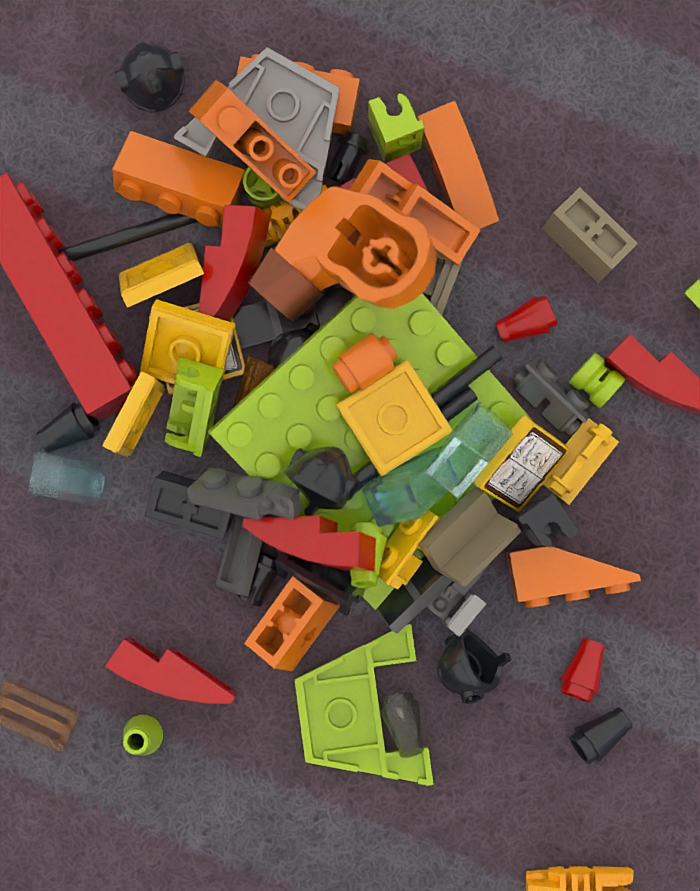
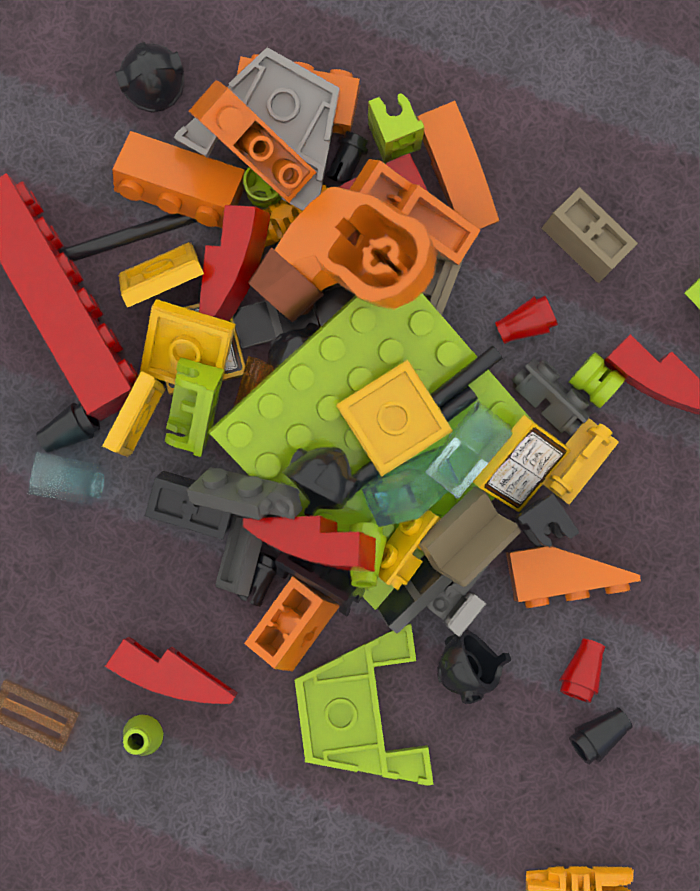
orange brick [331,333,398,394] -> none
clear smoke cone [380,692,424,758] -> none

